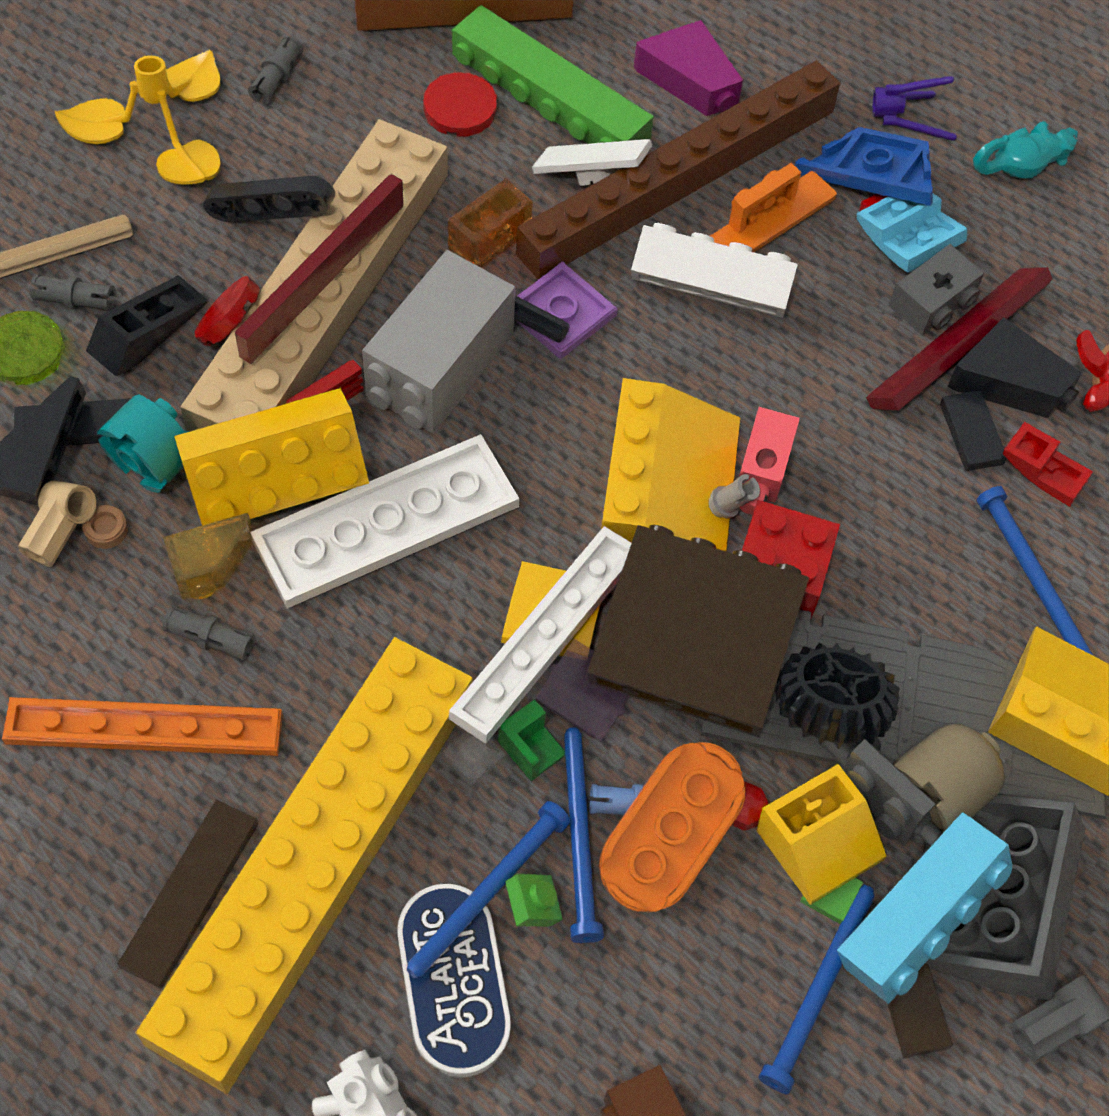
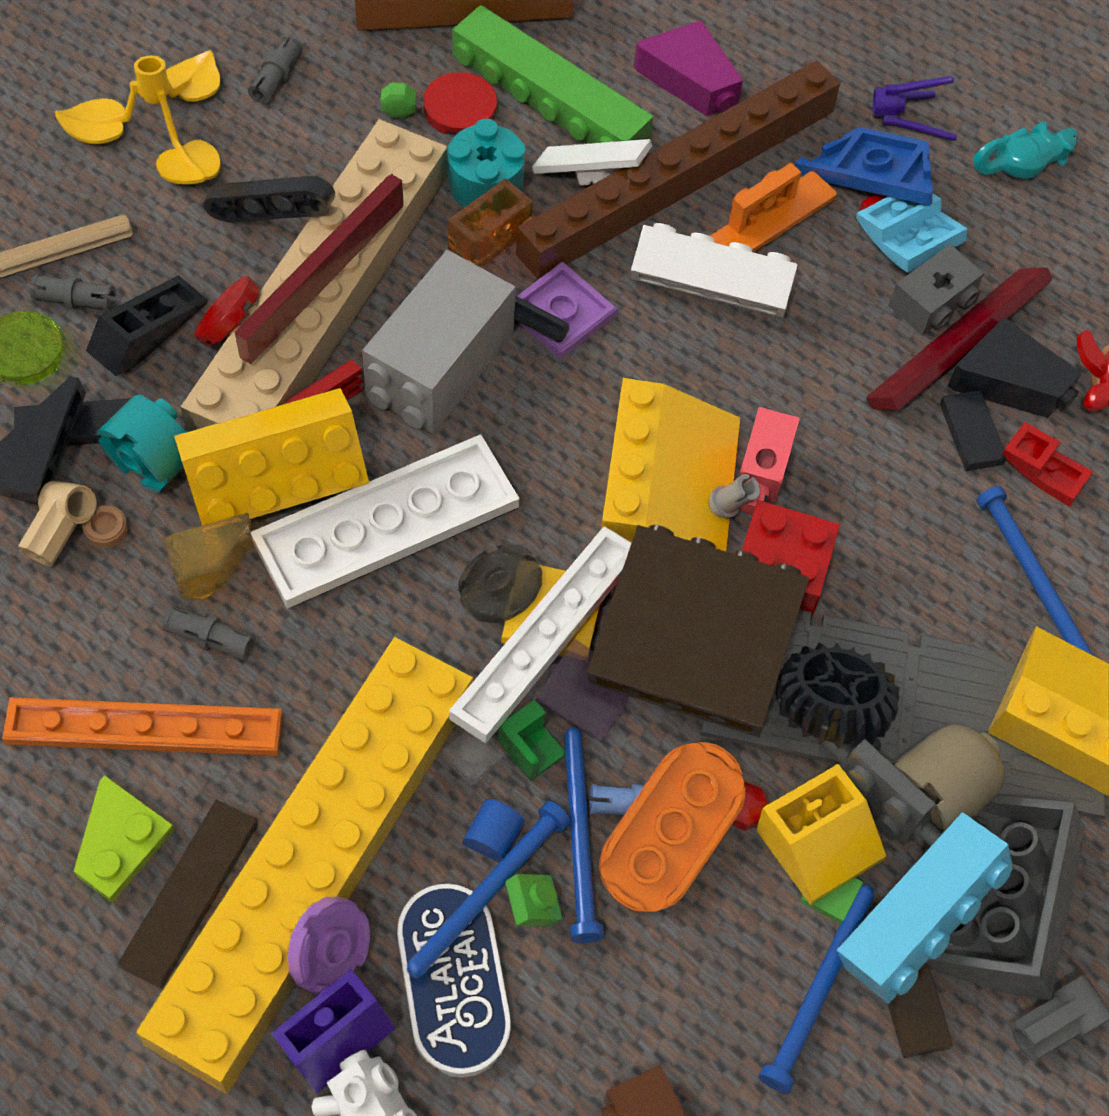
none -> lime wing [74,775,175,903]
none -> dark purple brick [271,969,396,1094]
none -> medium lavender tile [287,897,370,995]
none -> bright green tile [381,83,417,118]
none -> teal brick [448,119,525,212]
none -> clear smoke tile [458,543,542,623]
none -> blue brick [462,799,525,863]

